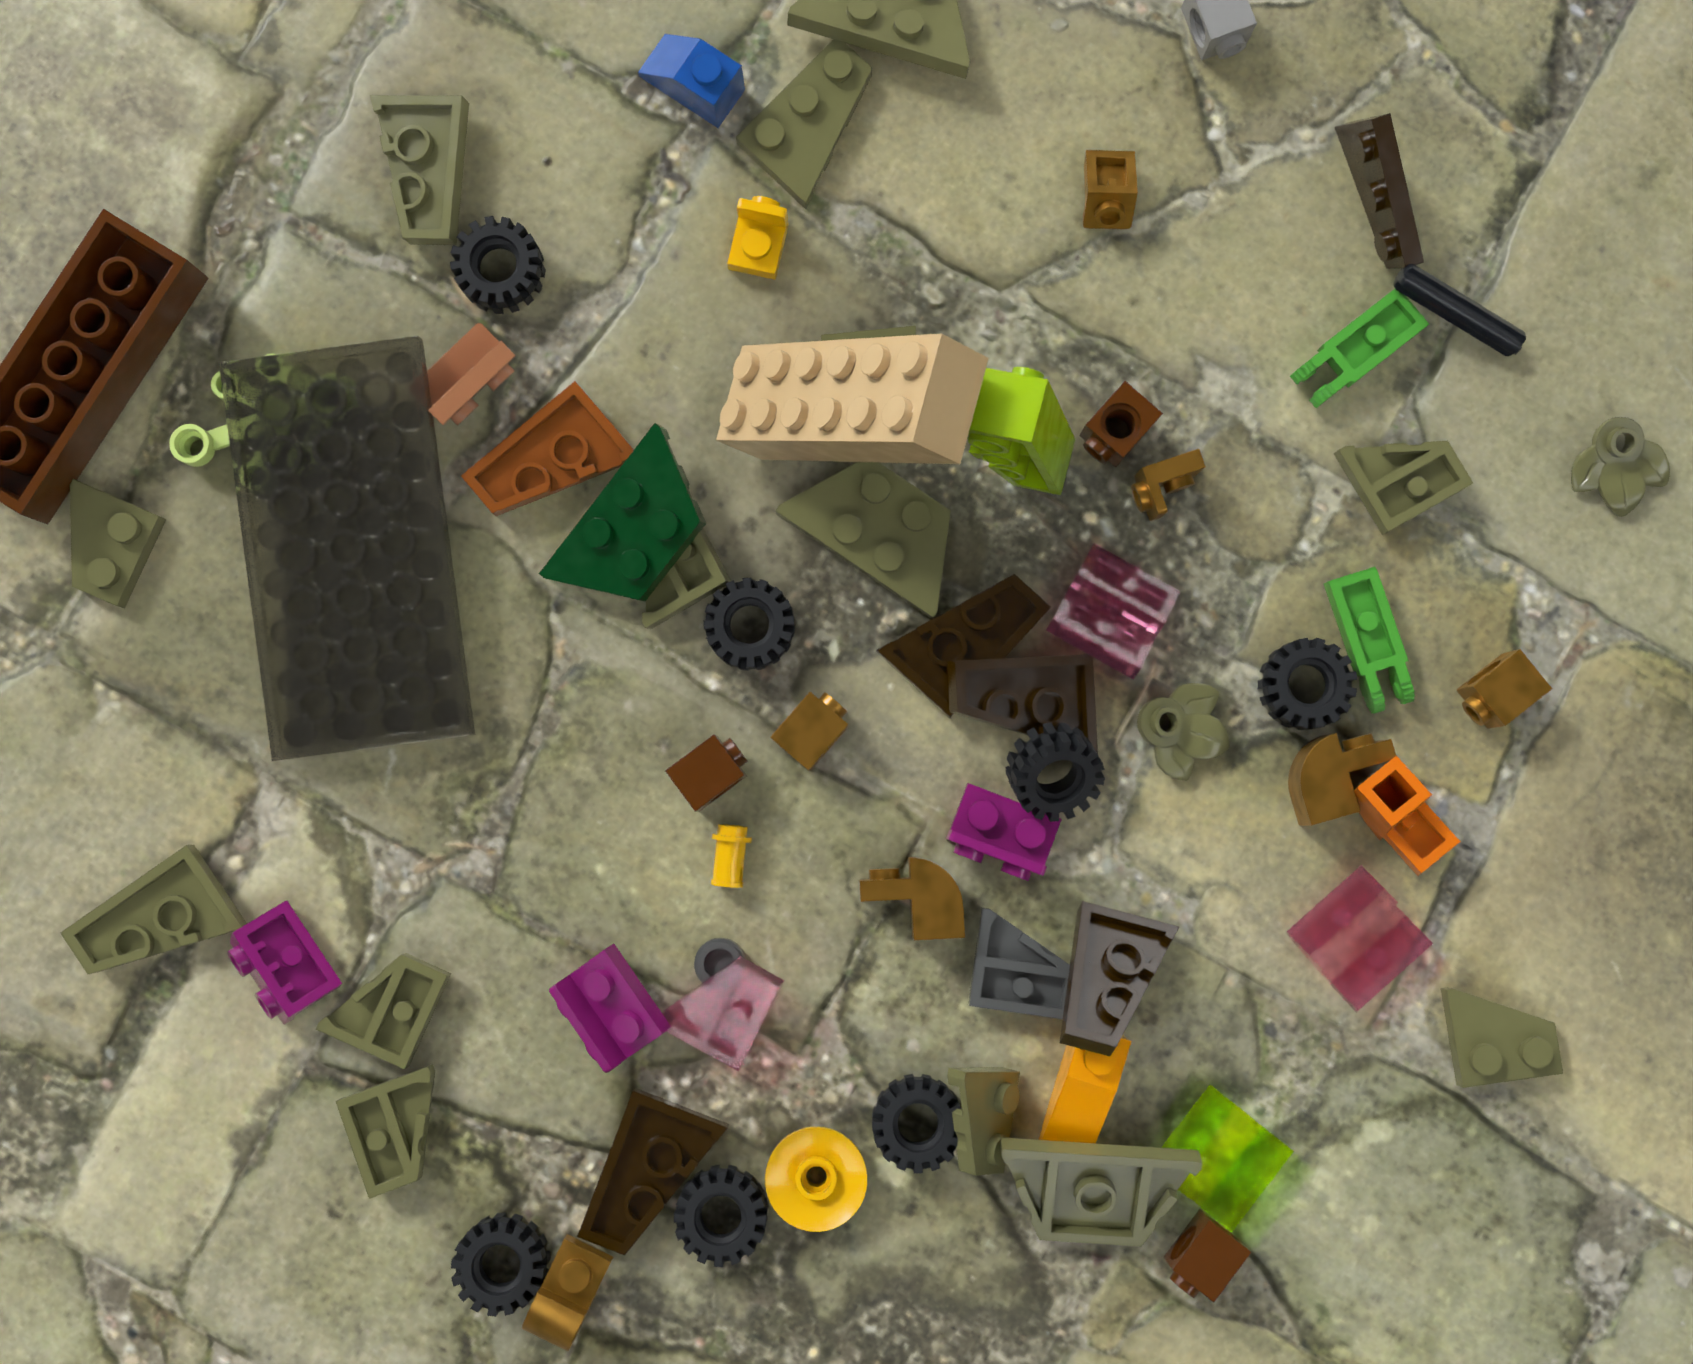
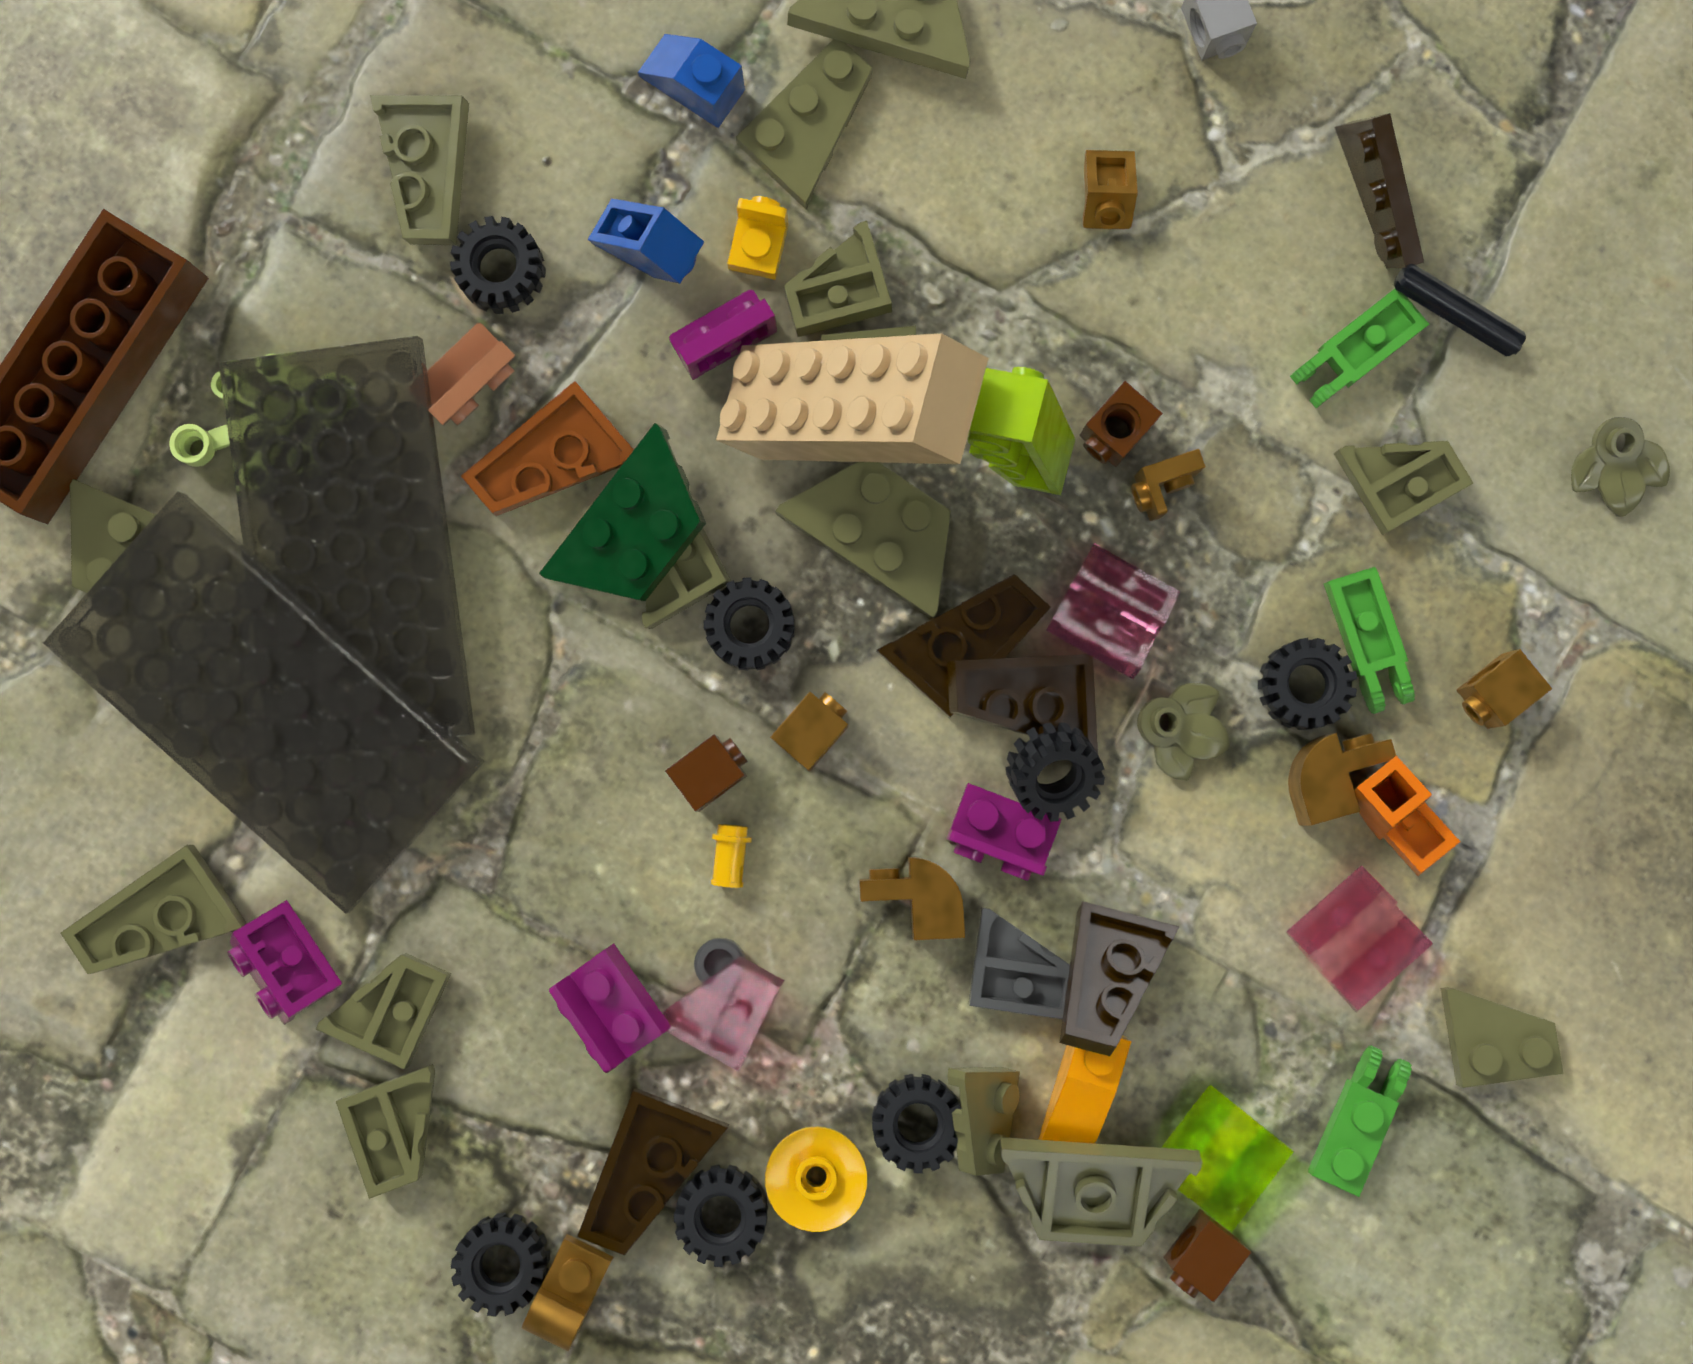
none -> clear smoke plate [43,491,485,914]
none -> blue slope [588,198,704,284]
none -> magenta bracket [669,289,777,380]
none -> olive wing [784,221,892,337]
none -> bright green hinge [1308,1045,1412,1197]

